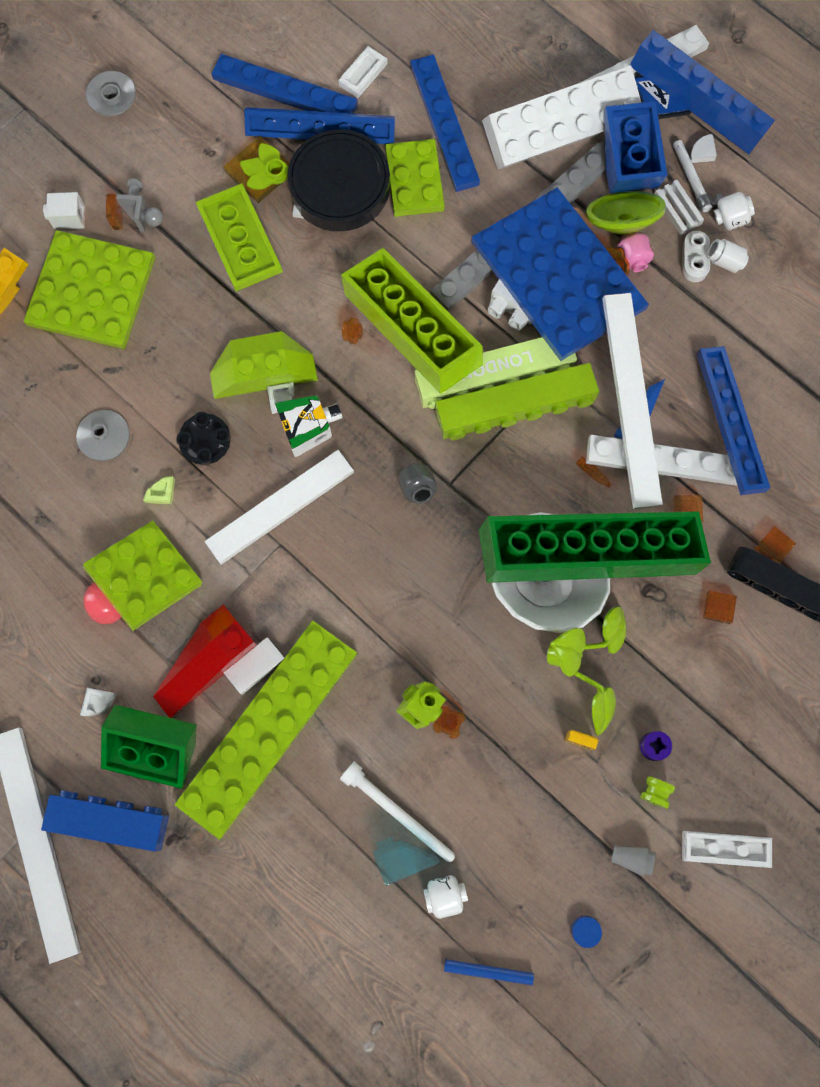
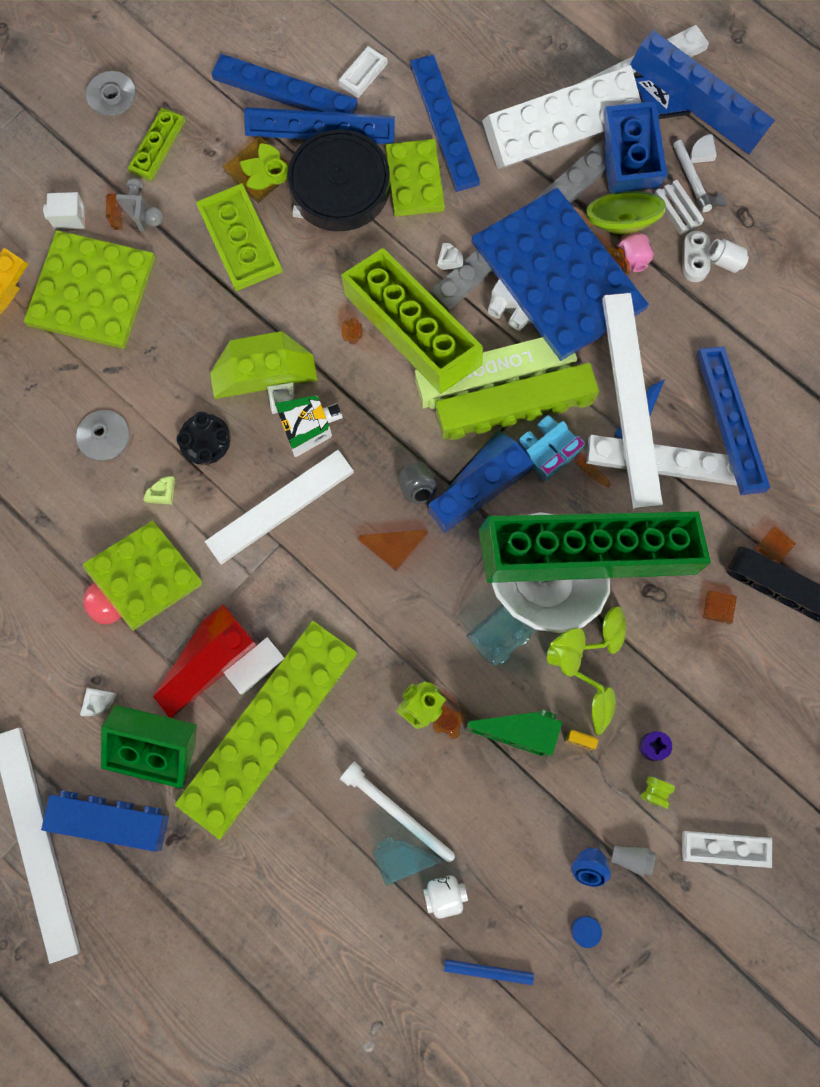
clear orange tile [673,495,704,522] -> none
white head [714,192,755,231] -> none
none -> lime tile [128,107,185,182]
none -> clear orange tile [357,529,428,571]
none -> blue wedge [428,430,533,533]
none -> white tile [437,243,463,270]
none -> green slope [465,710,563,758]
none -> clear light blue bracket [466,604,536,666]
none -> medium azure hips [518,415,586,482]
none -> blue cone [571,848,611,887]

